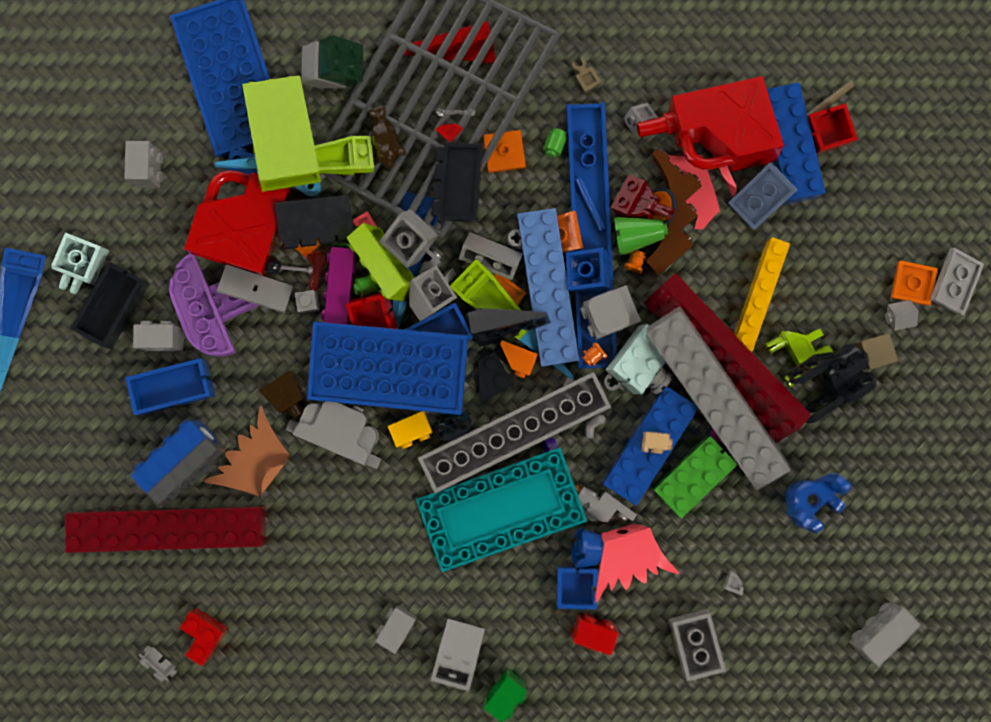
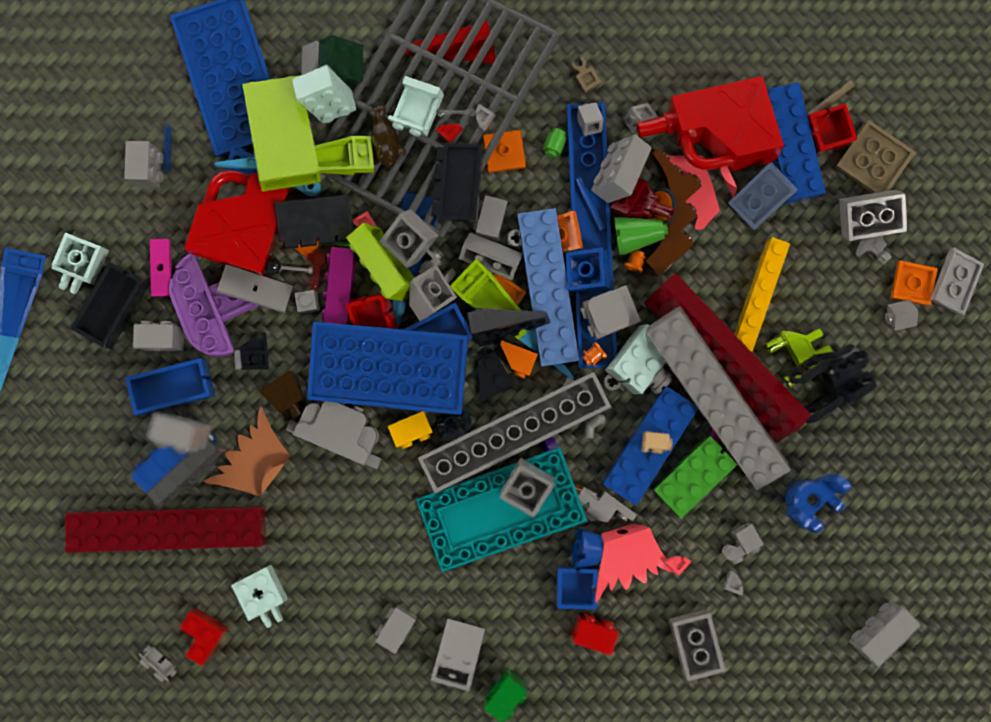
bright green brick [352,275,381,297] -> none
dark tan head [852,333,898,371] -> none
none -> light grey brick [147,414,212,453]
none -> dark pink tile [150,239,172,297]
none -> blue piece [163,121,171,176]
none -> light aqua hinge [231,565,288,628]
none -> black wing [234,333,269,370]
none -> light aqua brick [292,65,356,123]
none -> light aqua panel [388,76,444,137]
none -> light grey brick [473,195,508,241]
none -> light grey tile [476,104,495,132]
none -> light grey brick [500,458,555,517]
none -> light grey brick [577,102,603,136]
none -> light grey brick [591,134,652,203]
none -> coral tile [663,556,691,576]
none -> light grey brick [722,522,764,564]
none -> dark tan plate [835,120,916,193]
none -> light grey brick [839,189,907,241]
none -> light grey piece [856,235,891,265]

